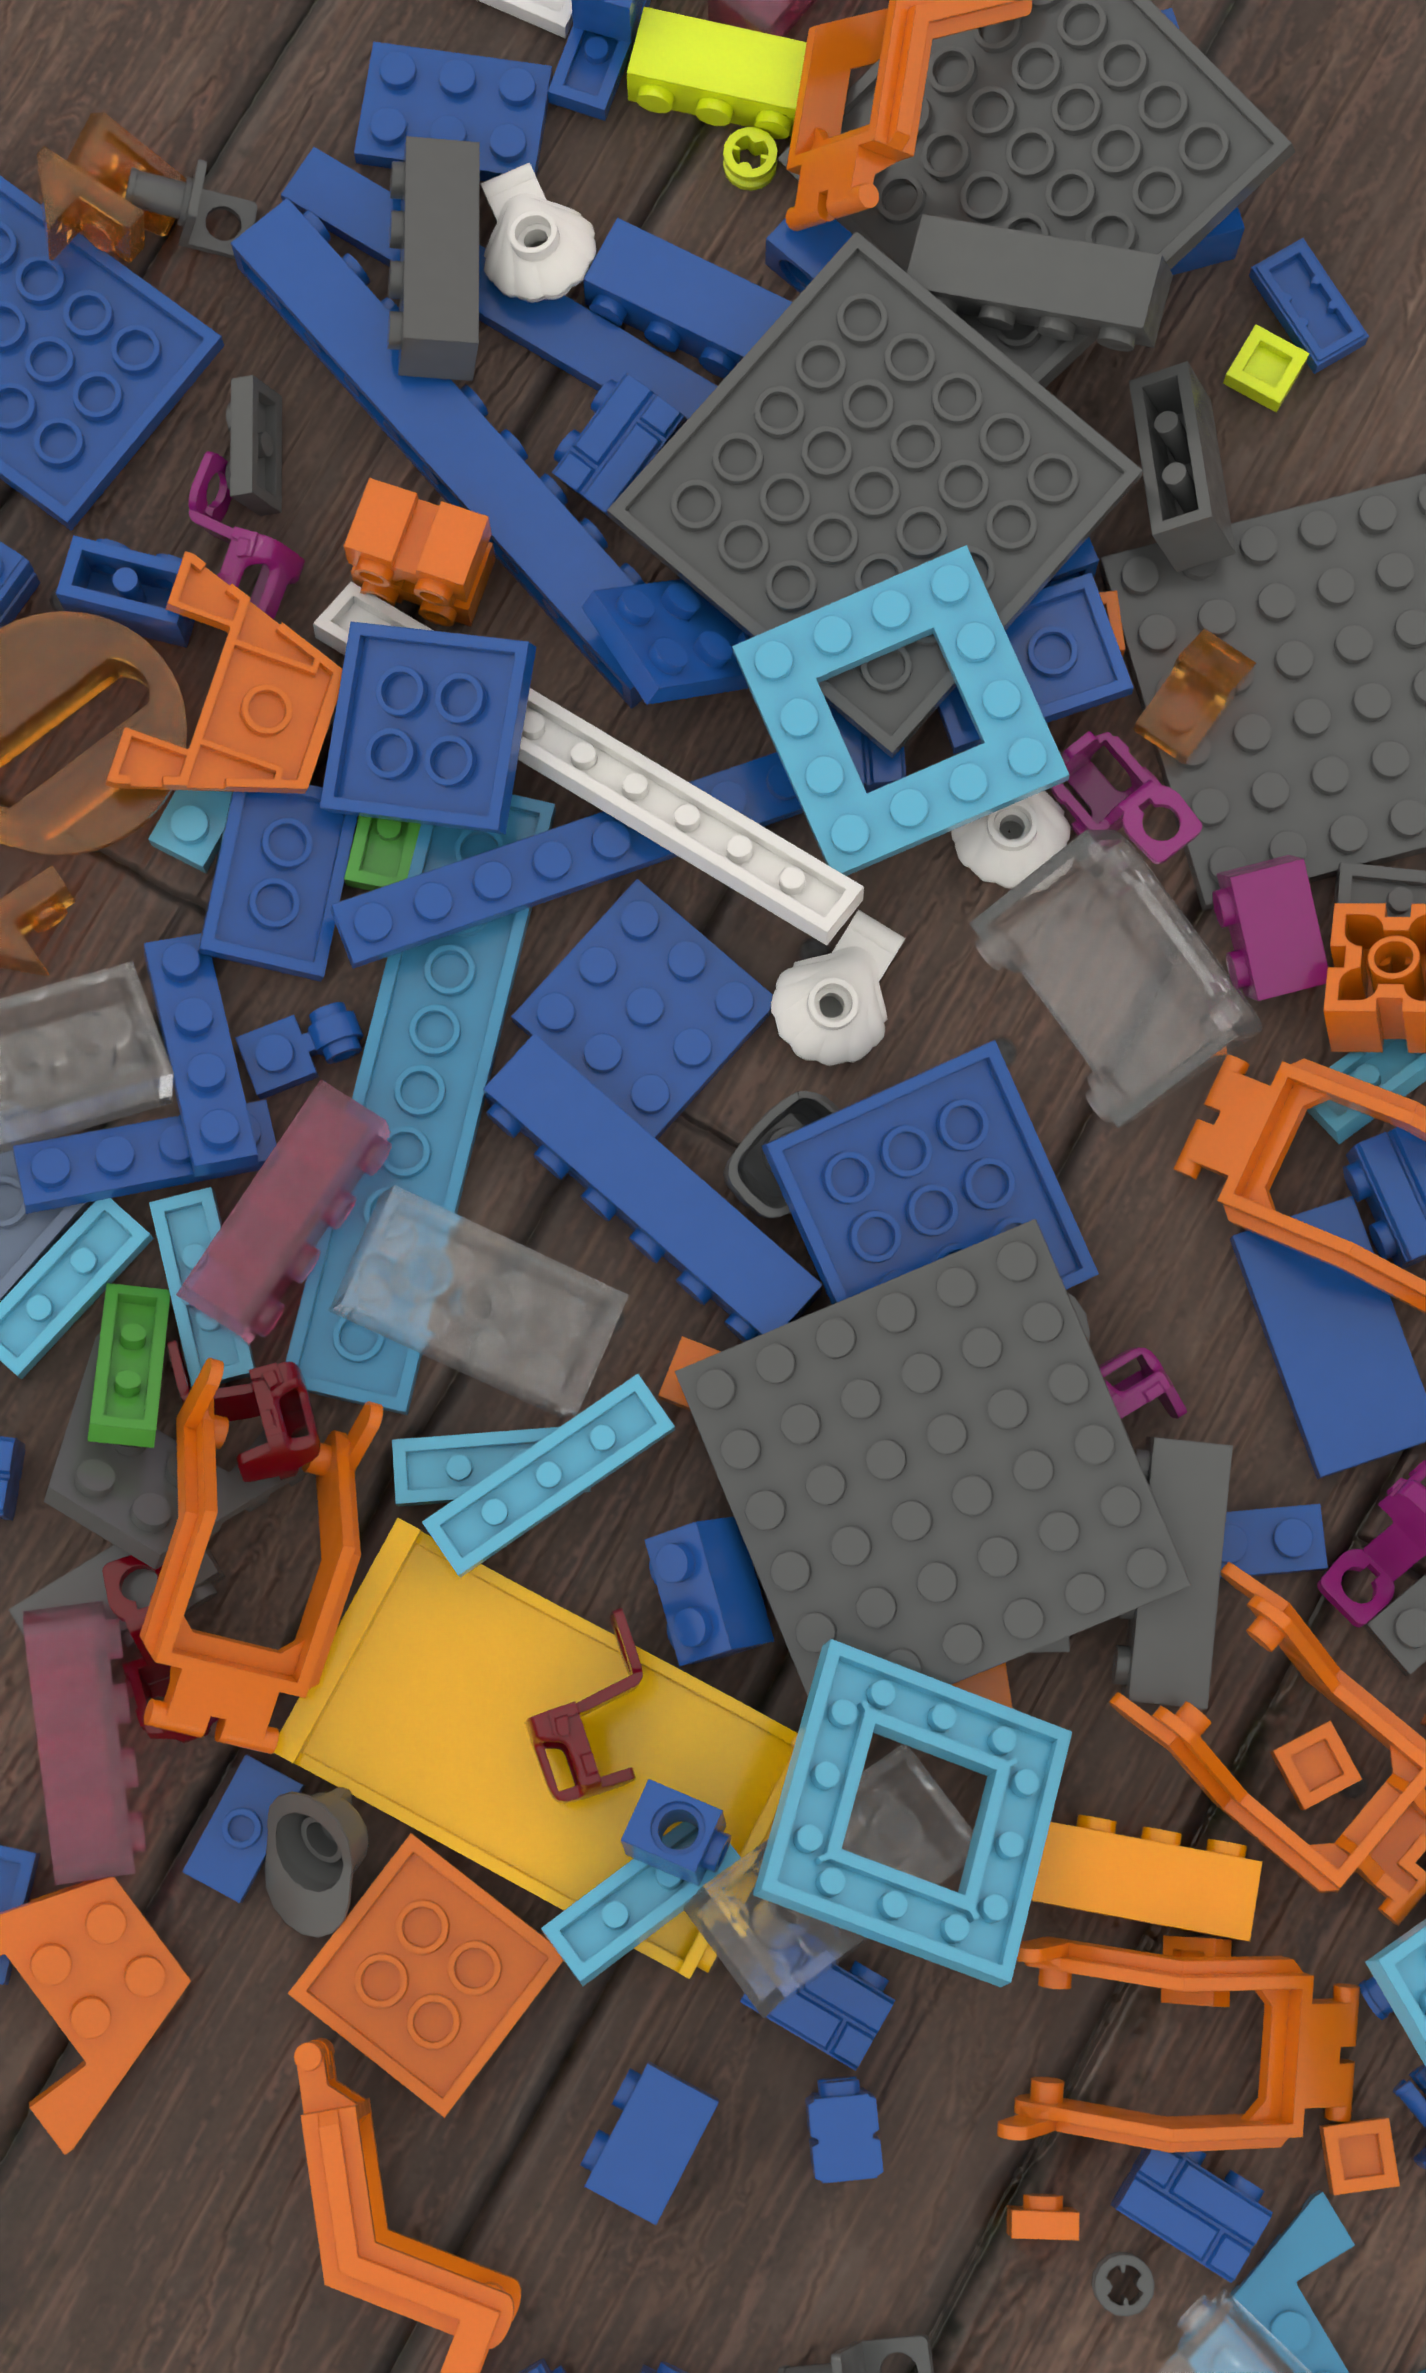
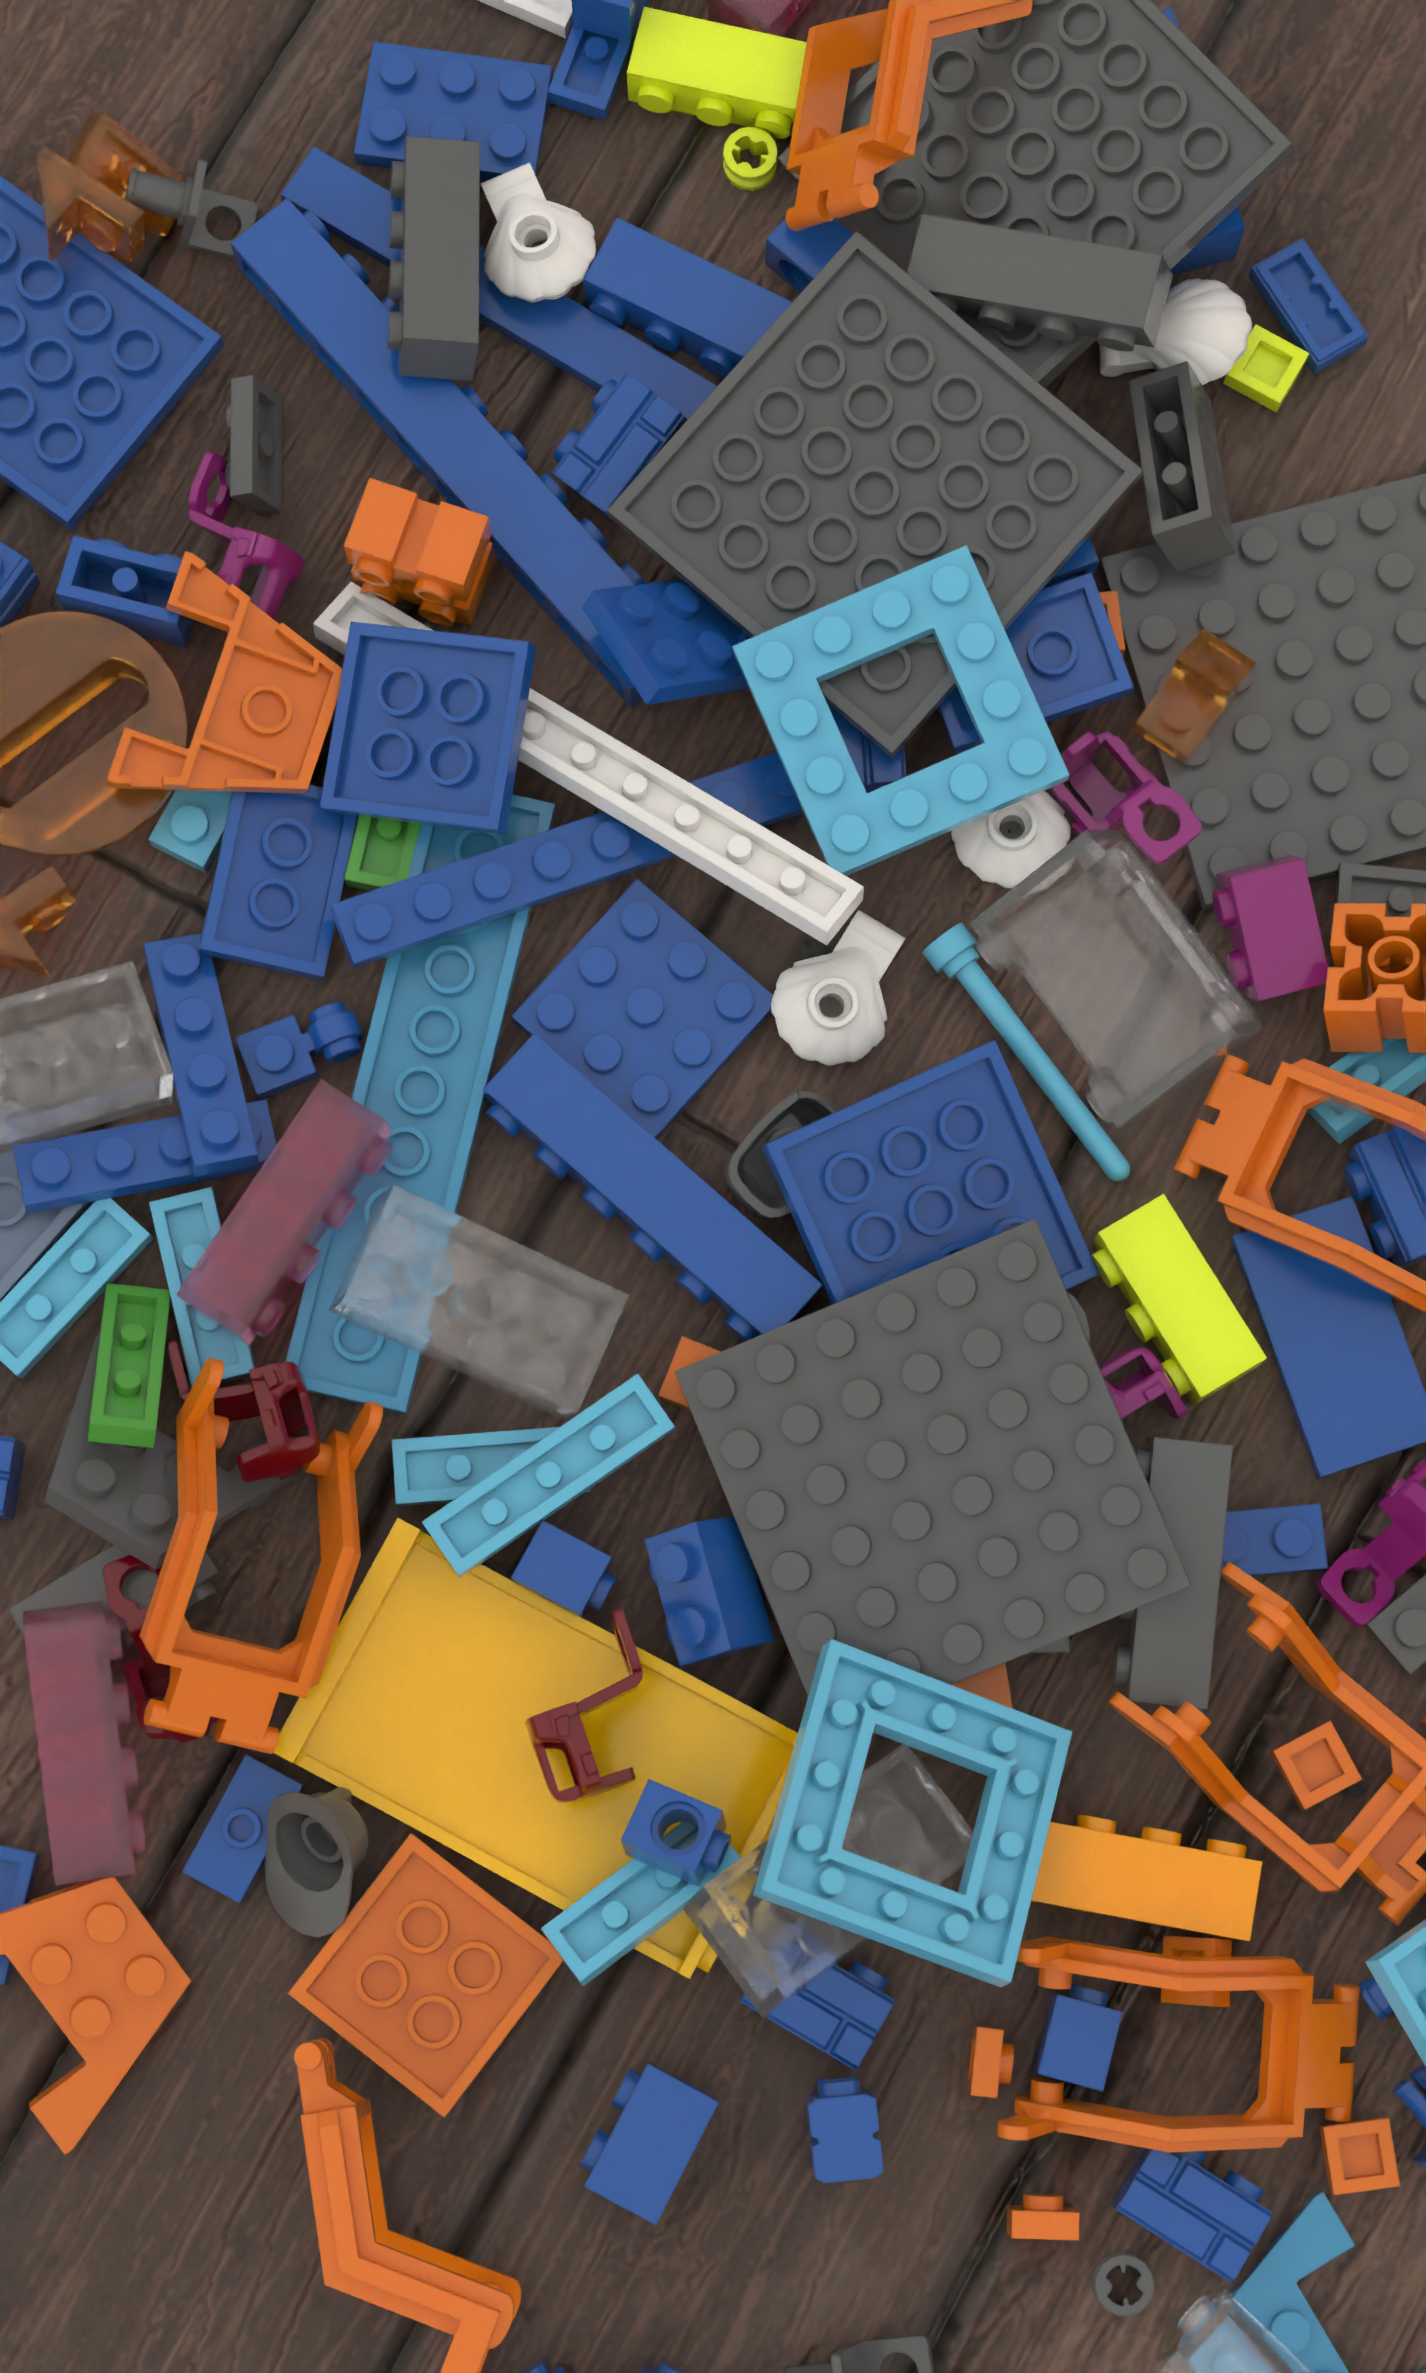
none -> blue brick [511,1520,618,1618]
none -> medium azure piece [922,923,1130,1182]
none -> orange plate [966,2025,1014,2098]
none -> blue brick [1033,1984,1122,2091]
none -> neon yellow brick [1091,1194,1267,1406]
none -> white animal [1099,278,1252,385]

